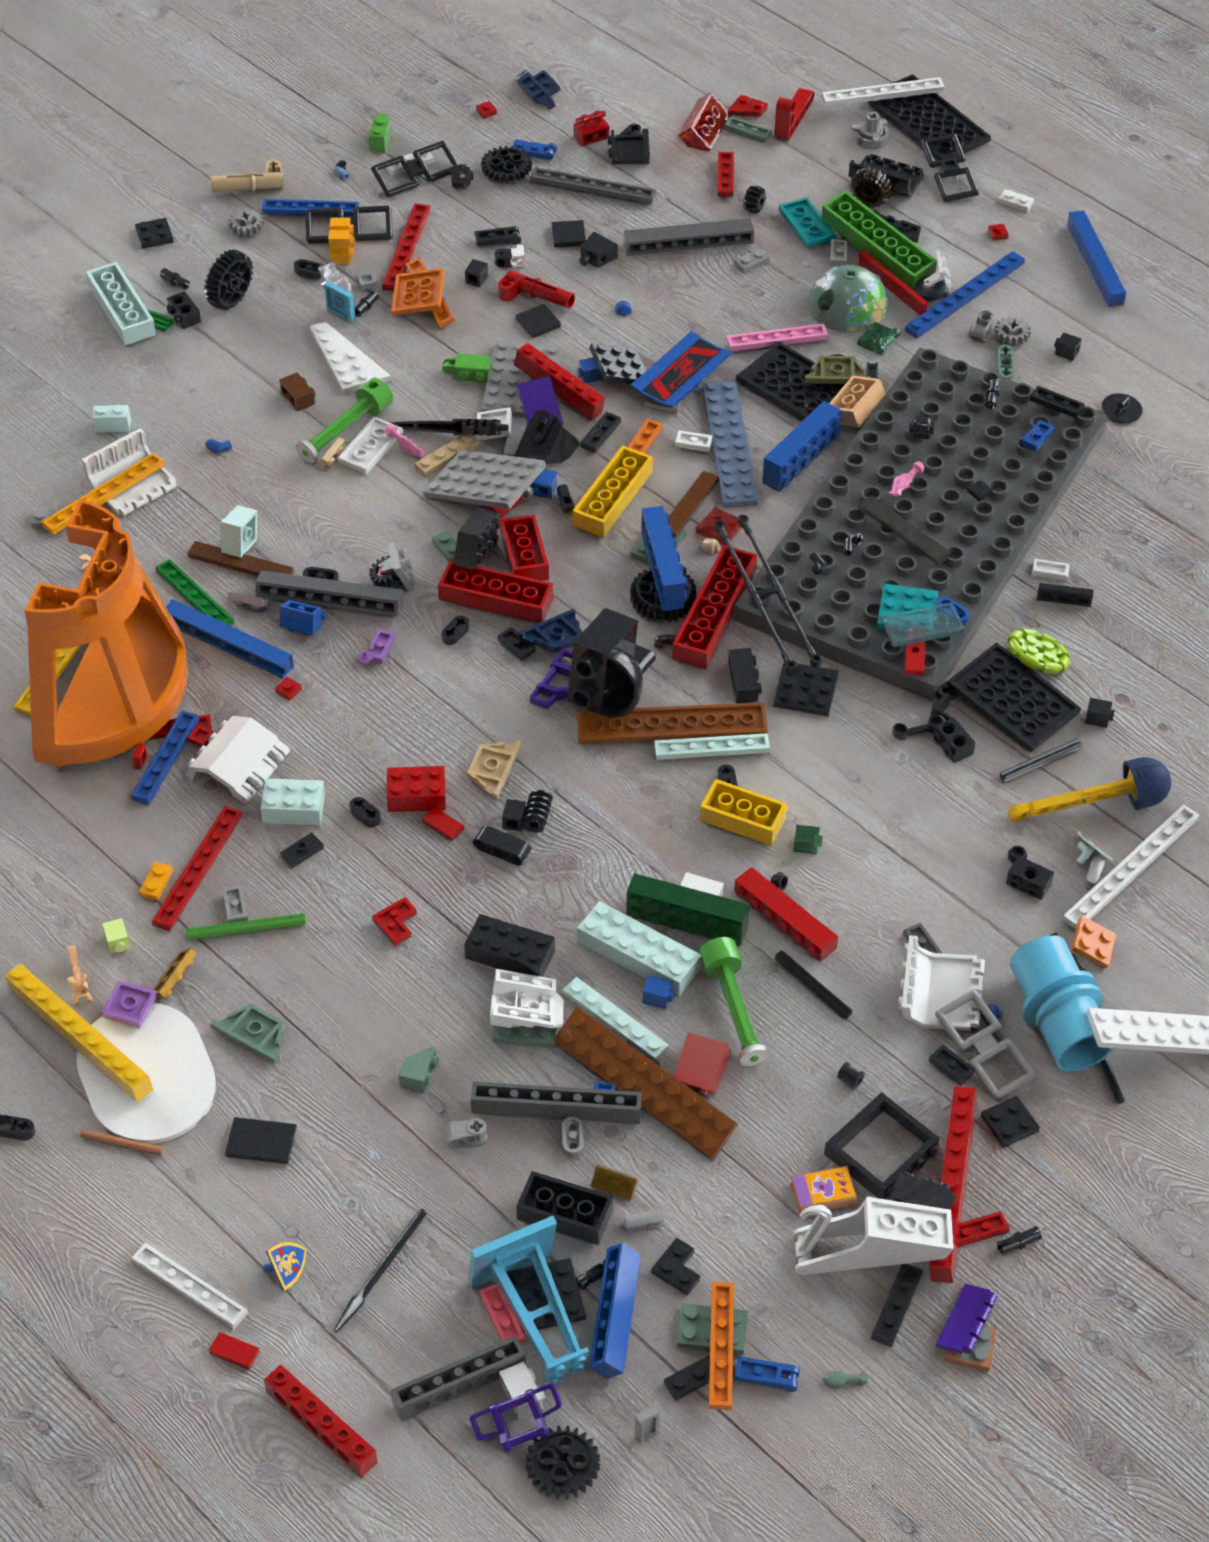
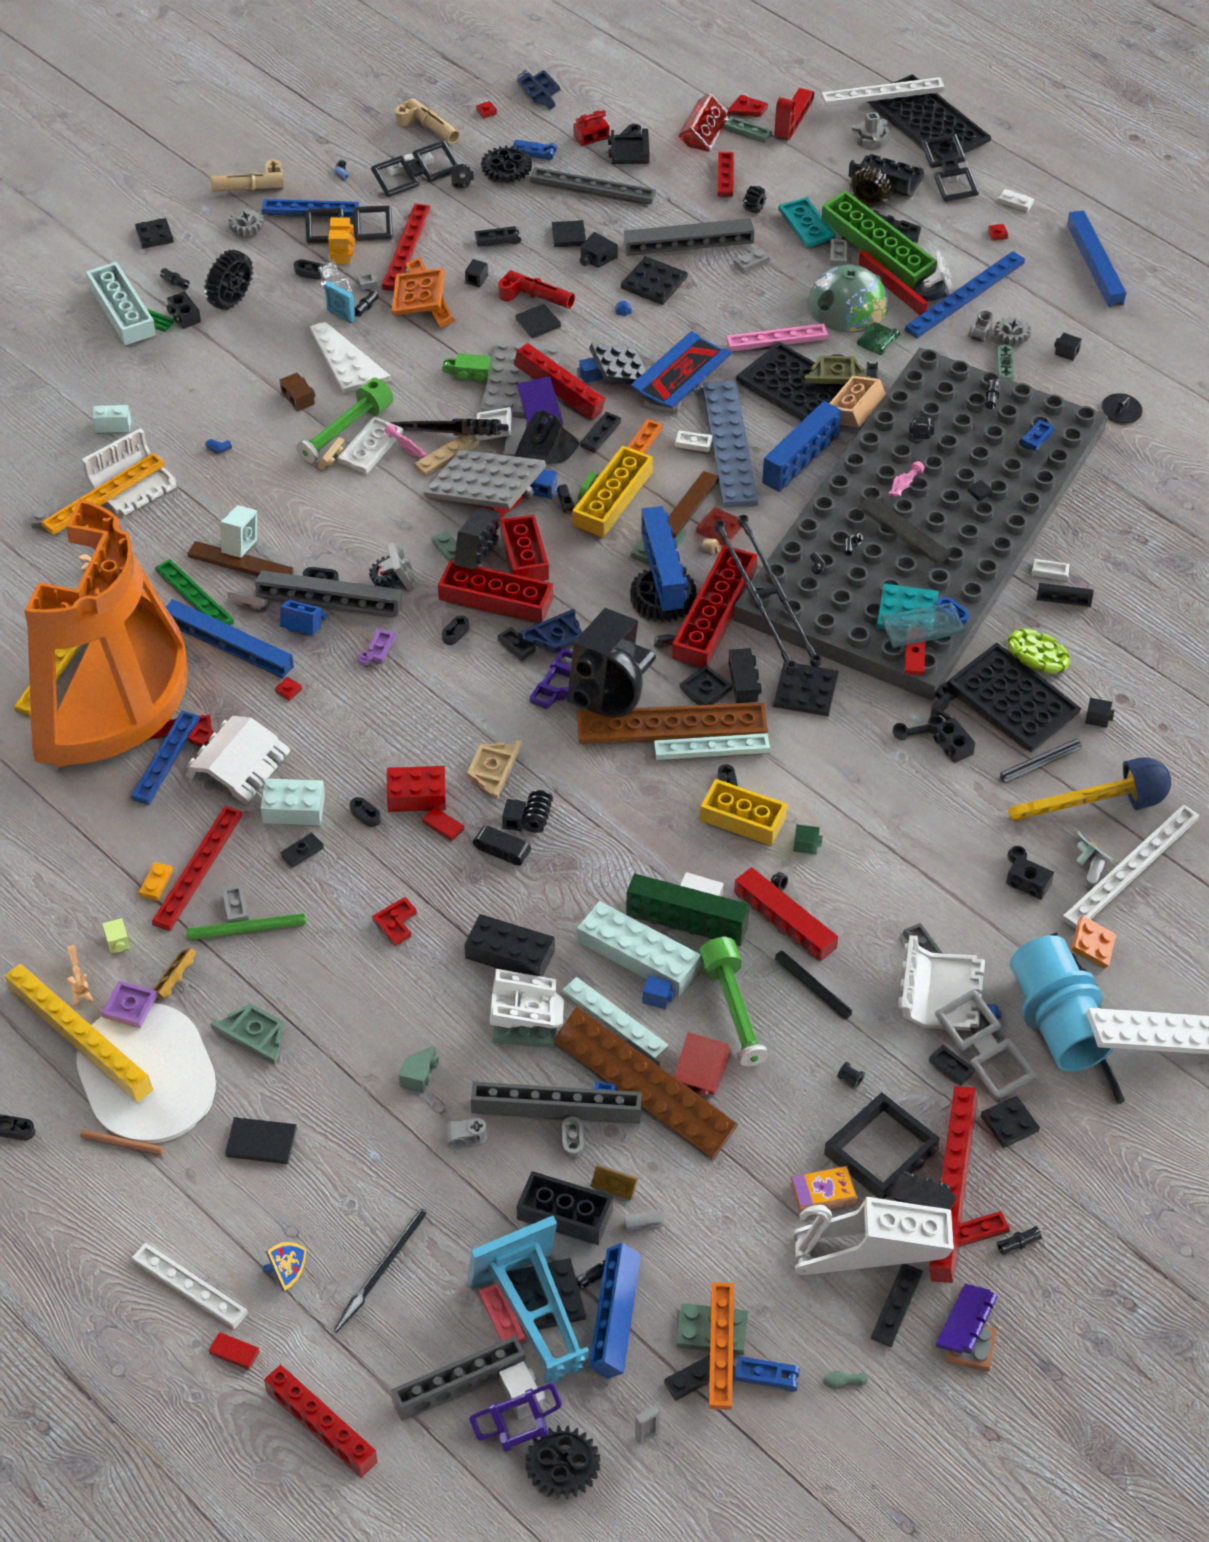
red tile [132,743,148,770] -> none
bright green brick [369,113,390,153] -> none
leg [494,245,525,268] -> none
black plate [651,1237,700,1296] -> none
black plate [1030,386,1085,419] -> none
none -> tan piece [395,98,460,144]
none -> bright green plate [578,472,599,500]
none -> black plate [621,256,688,305]
none -> black plate [680,665,733,705]

